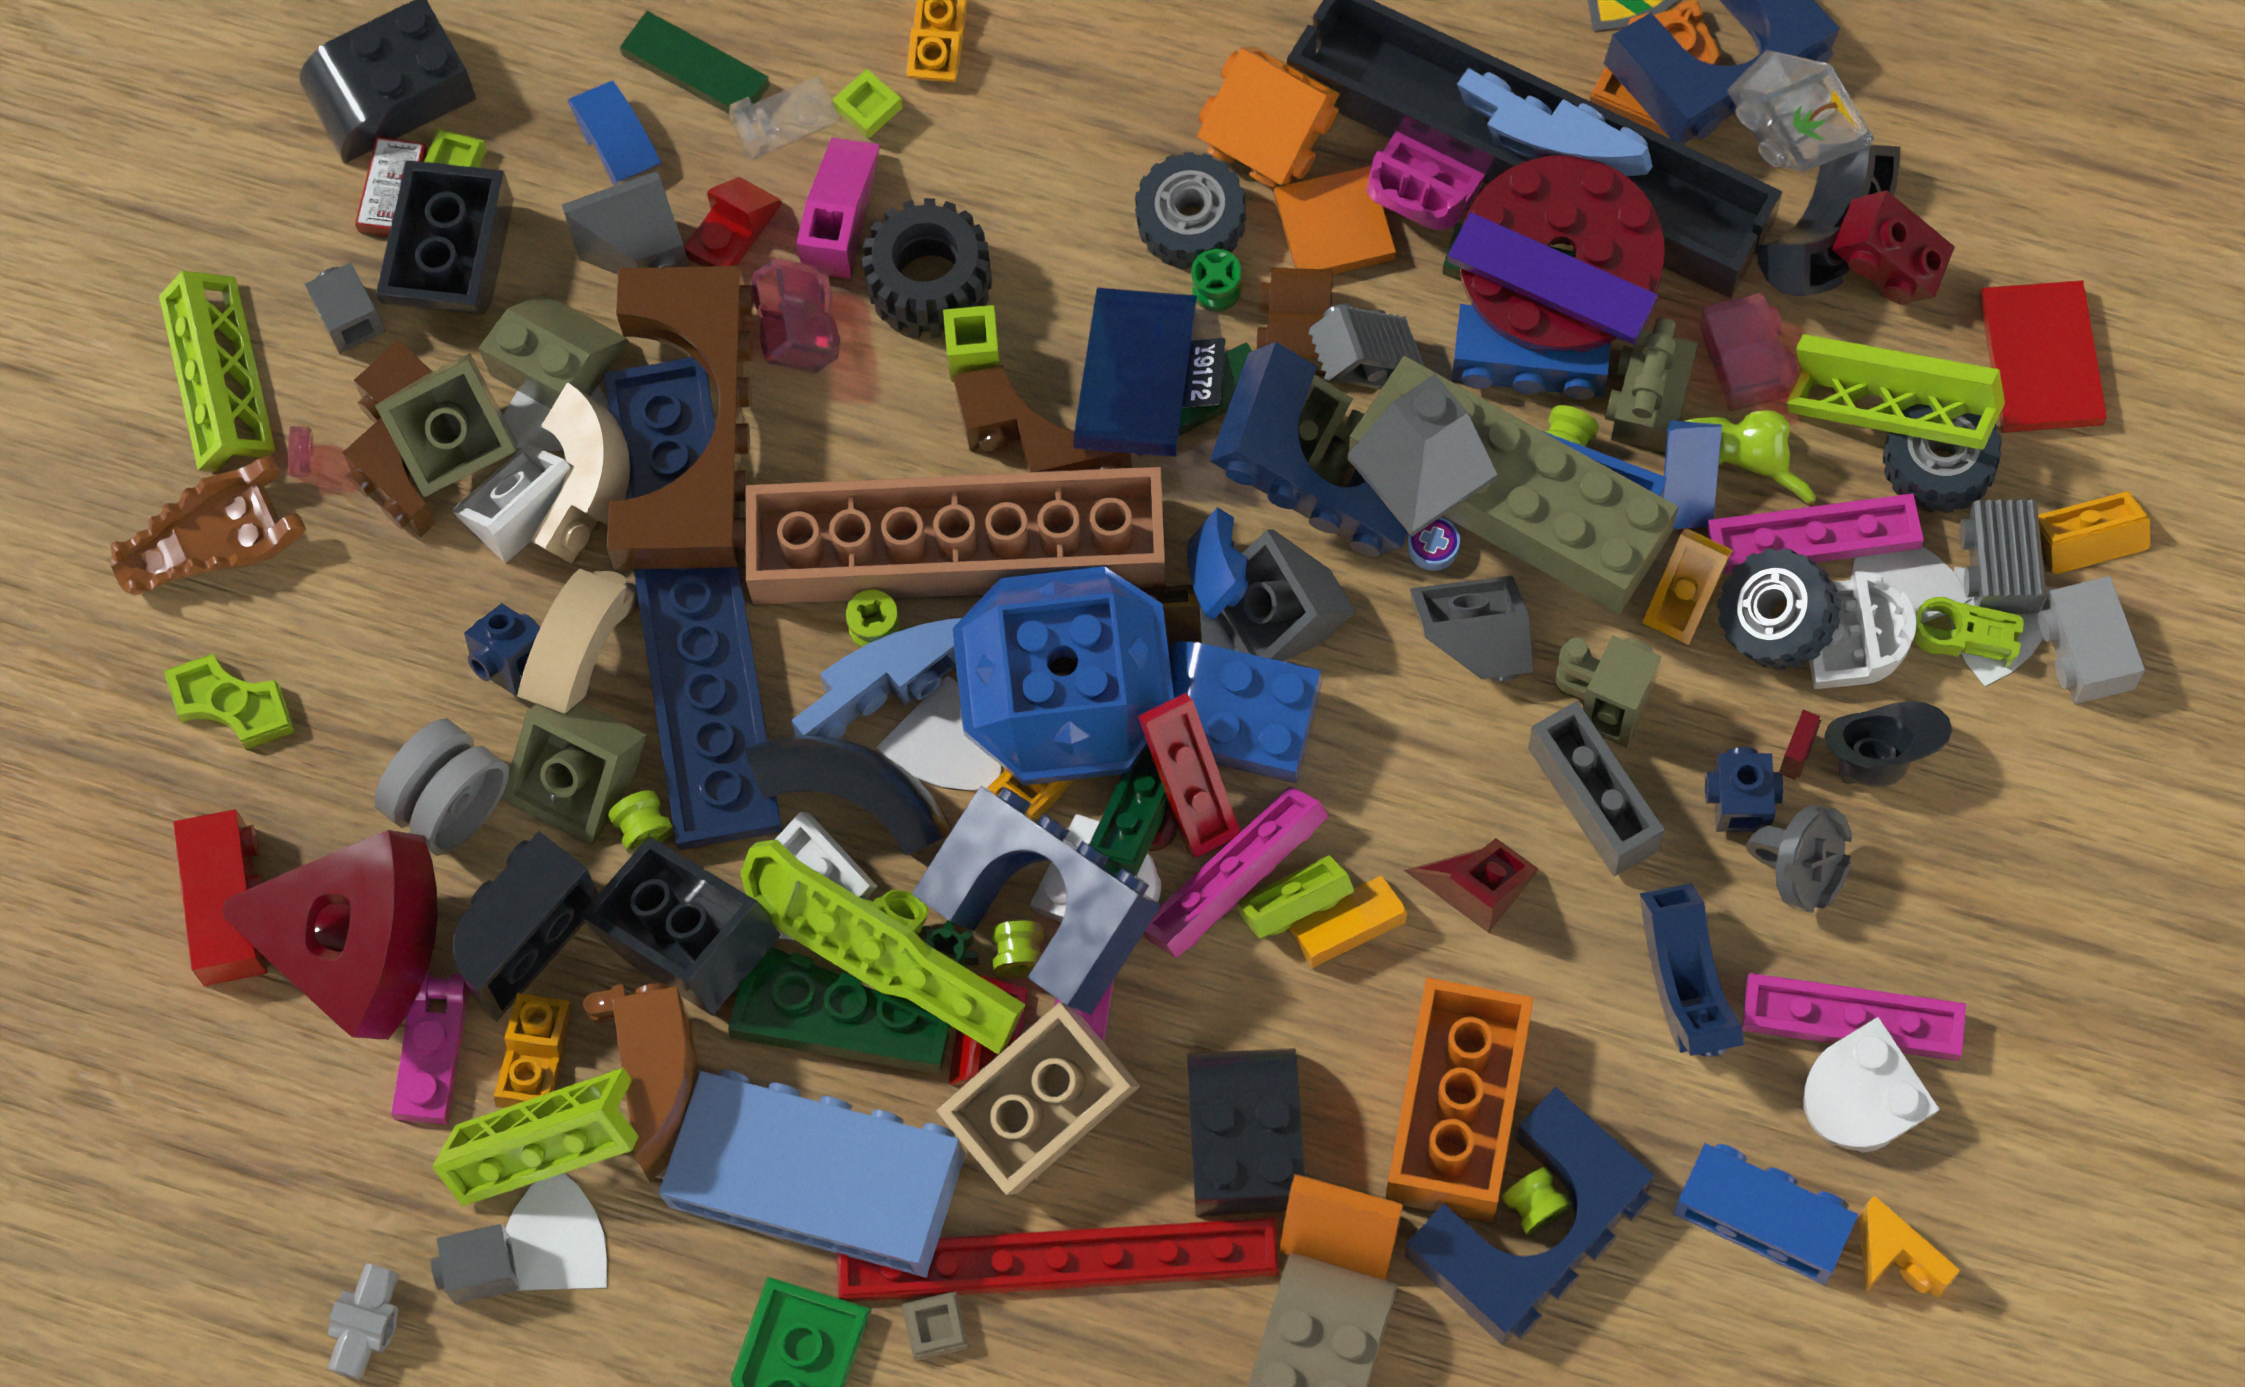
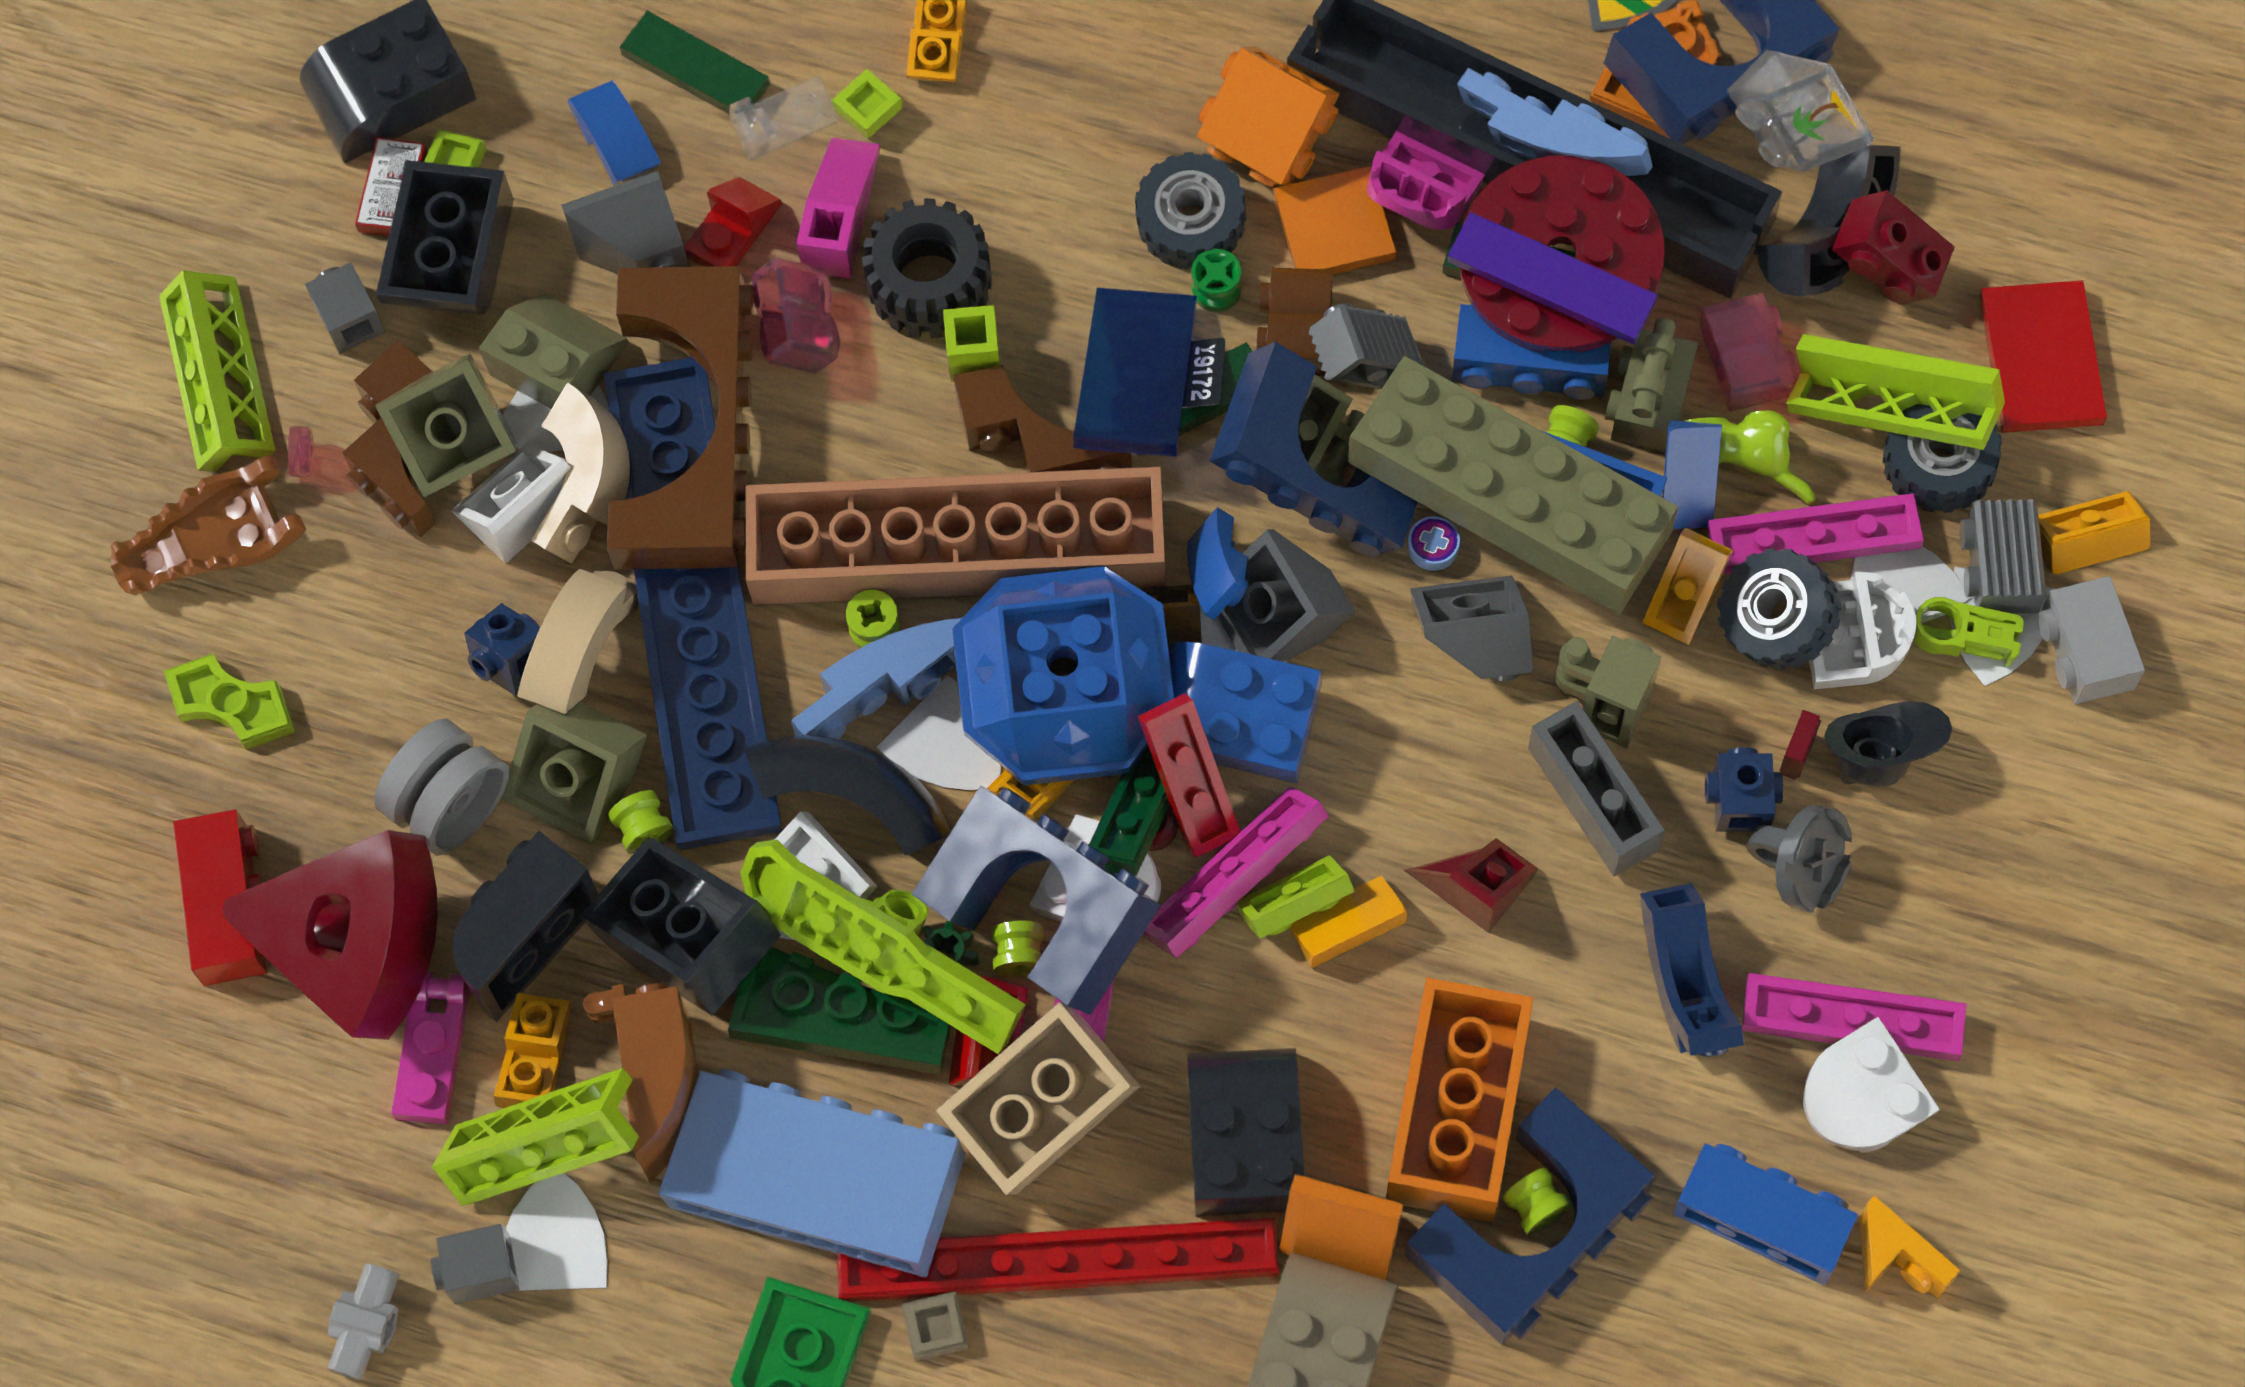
dark grey slope [1348,374,1497,536] -> none

